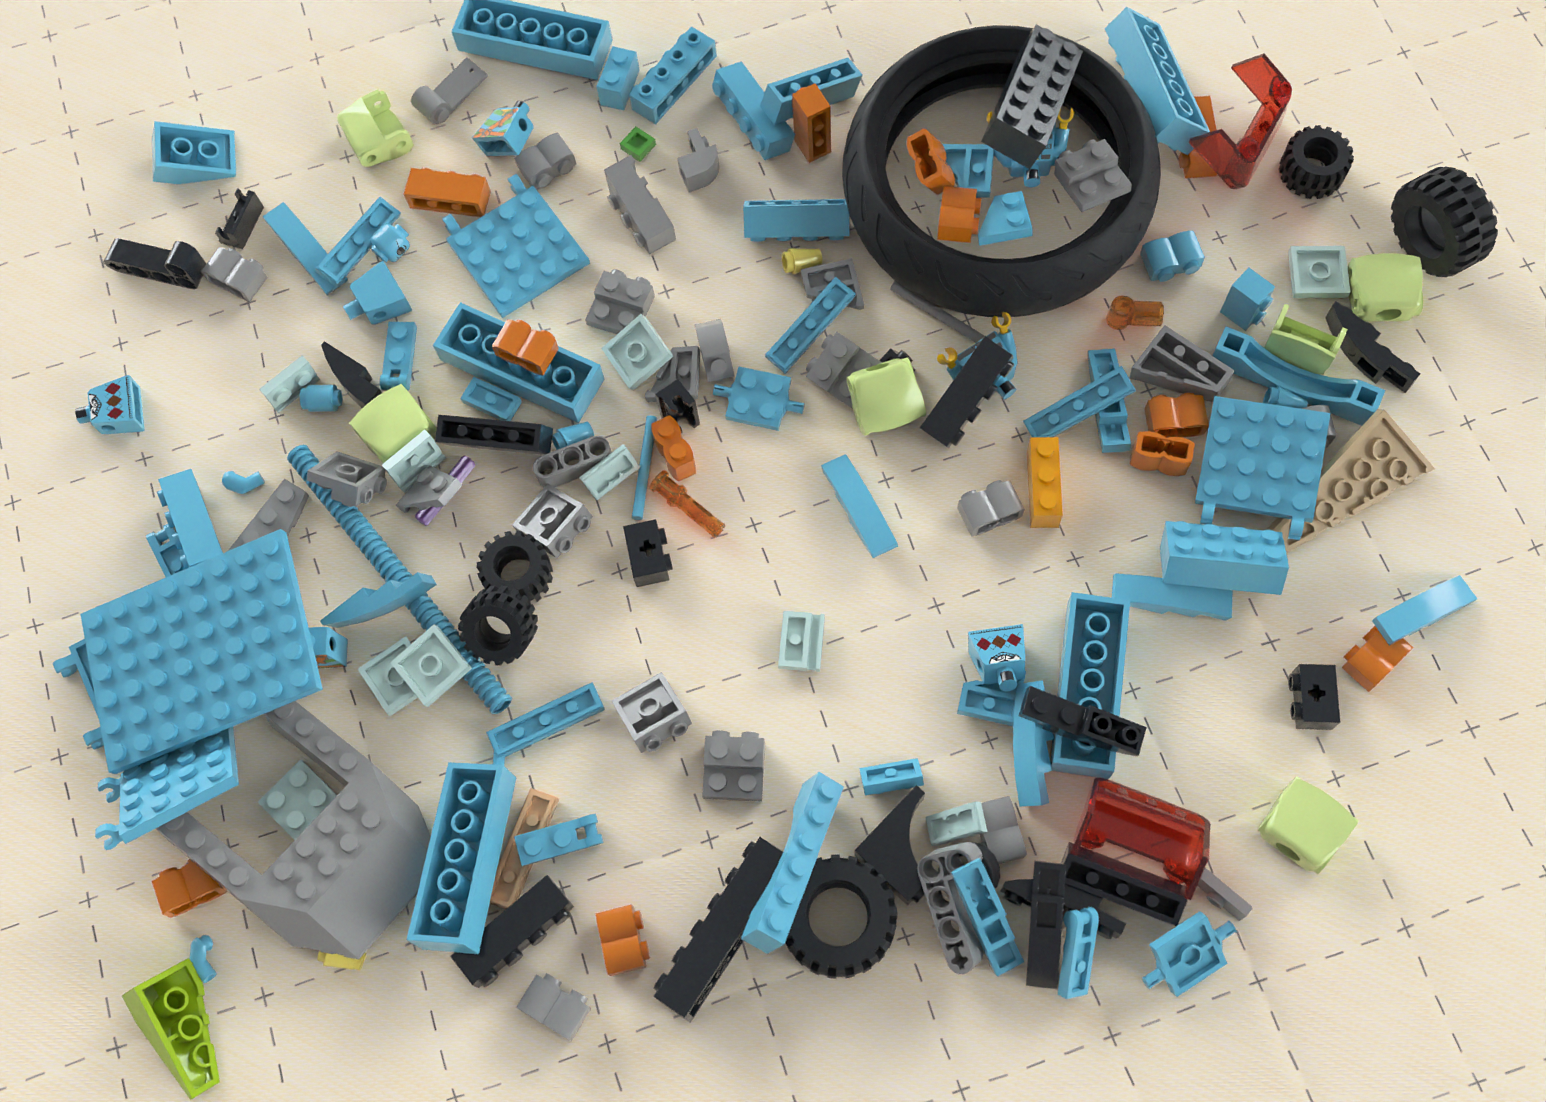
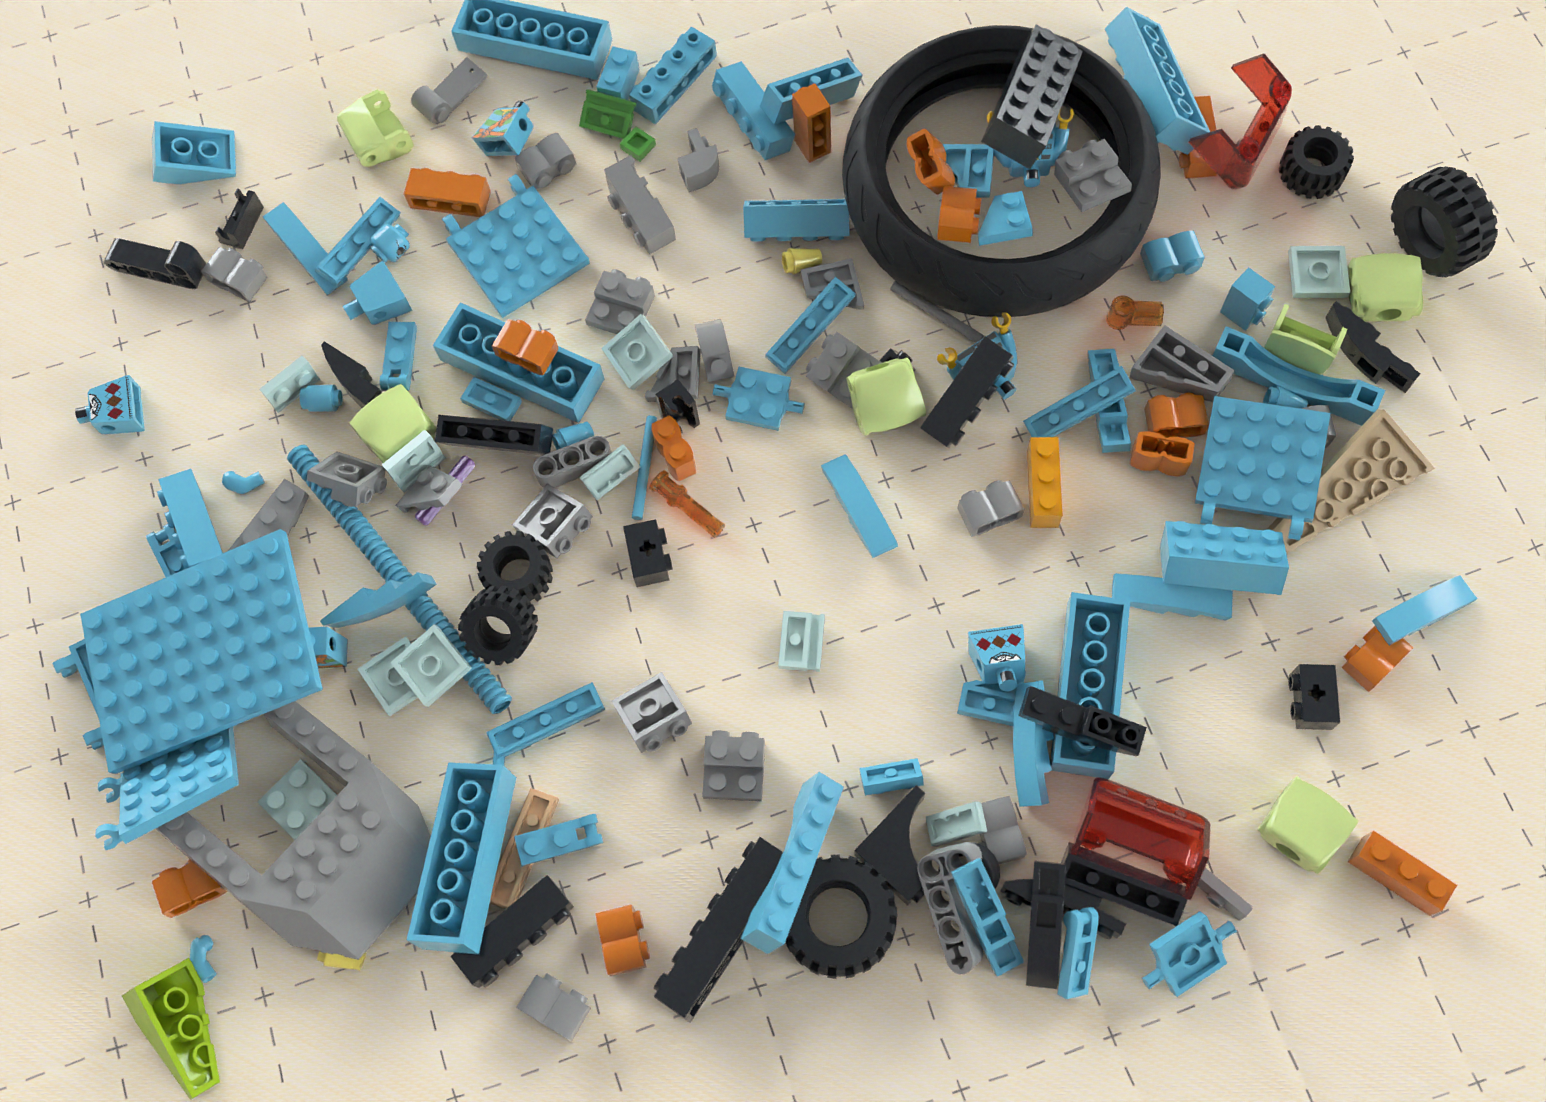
none -> bright green plate [579,89,637,139]
none -> orange brick [1348,830,1458,916]

